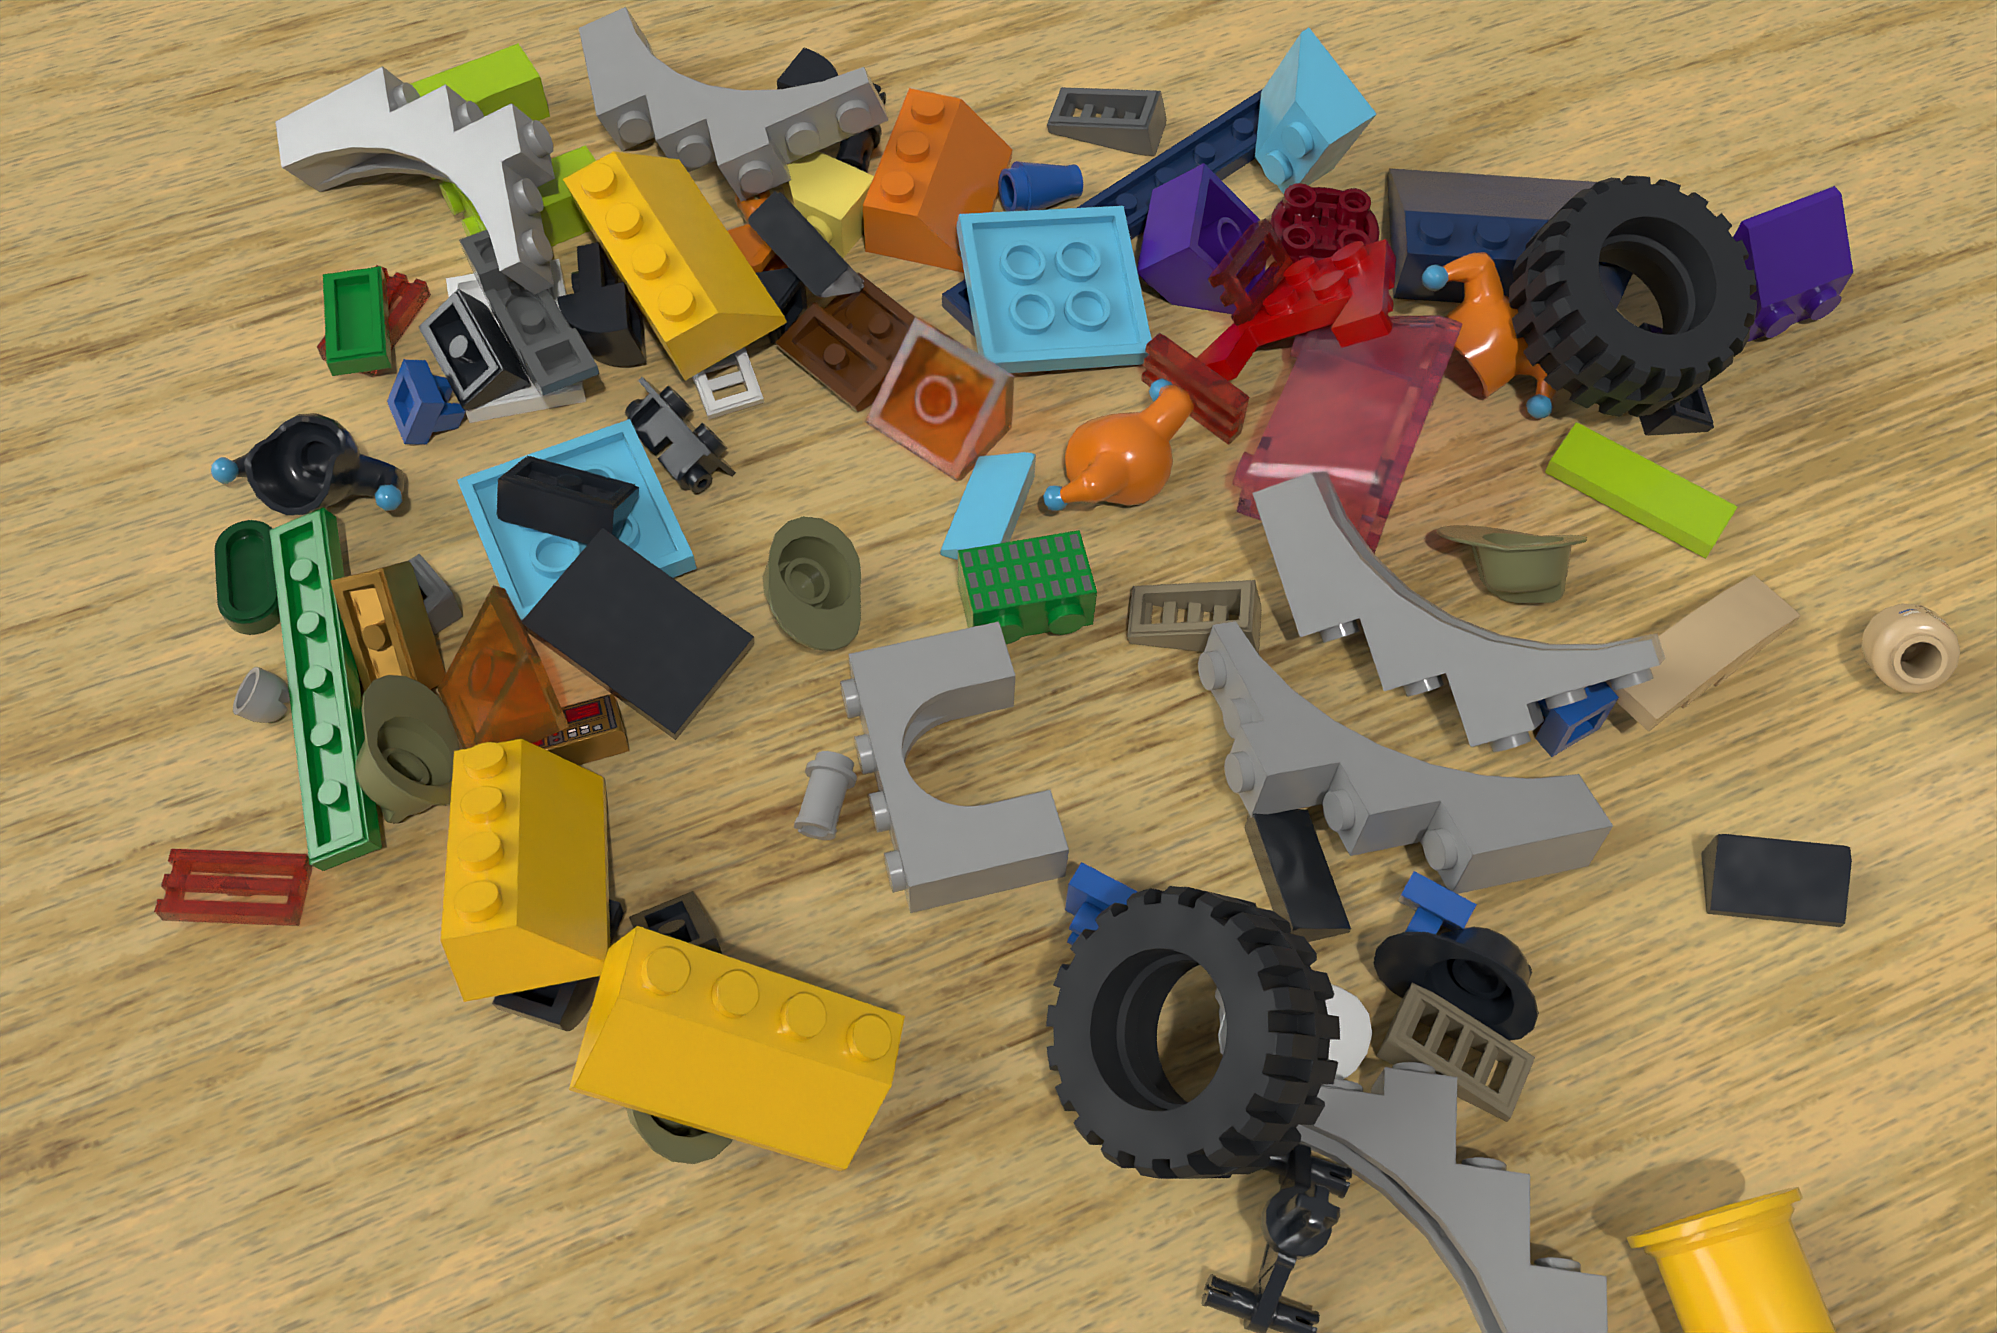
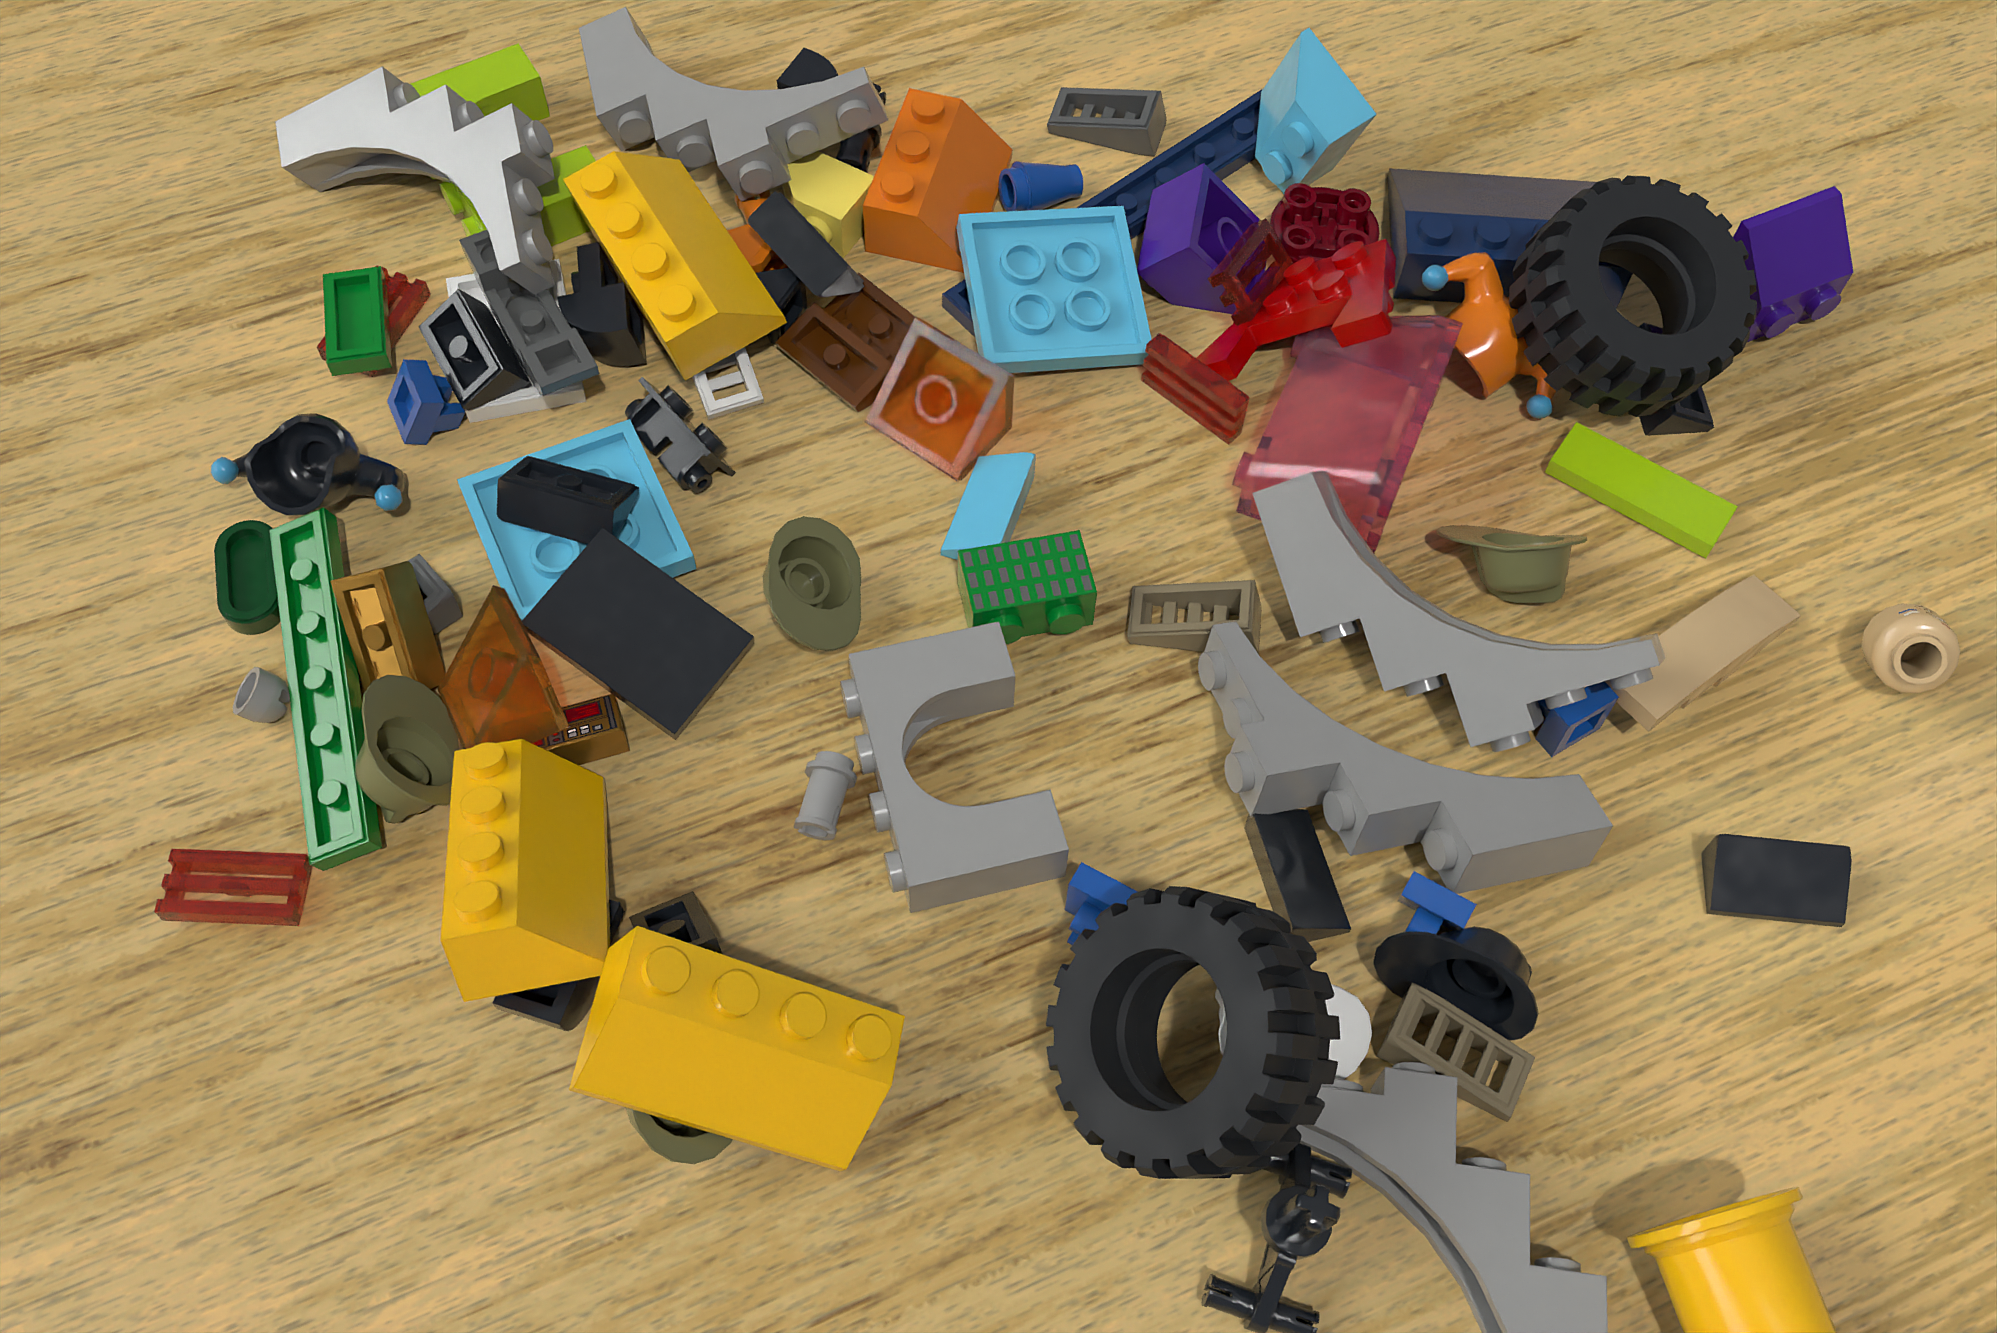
orange piece [1043,378,1194,511] -> none

